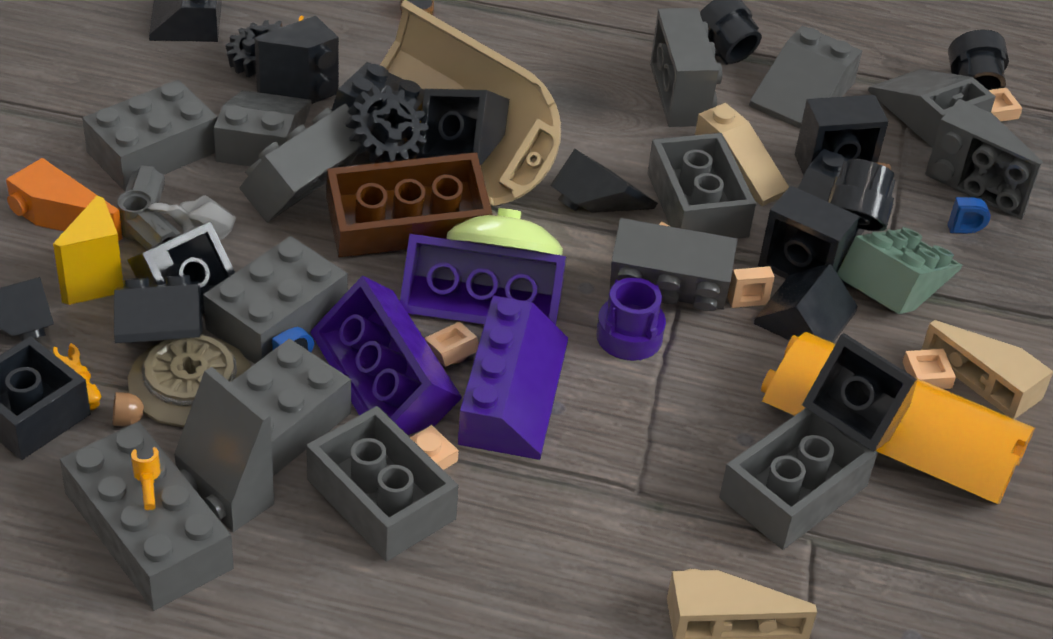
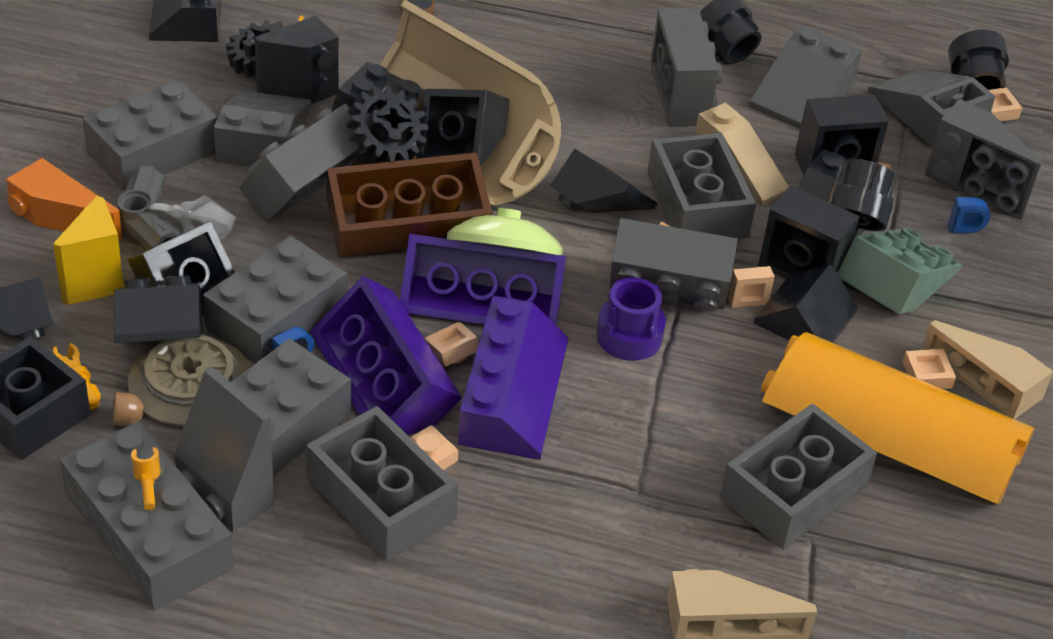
black slope [802,333,918,452] -> none

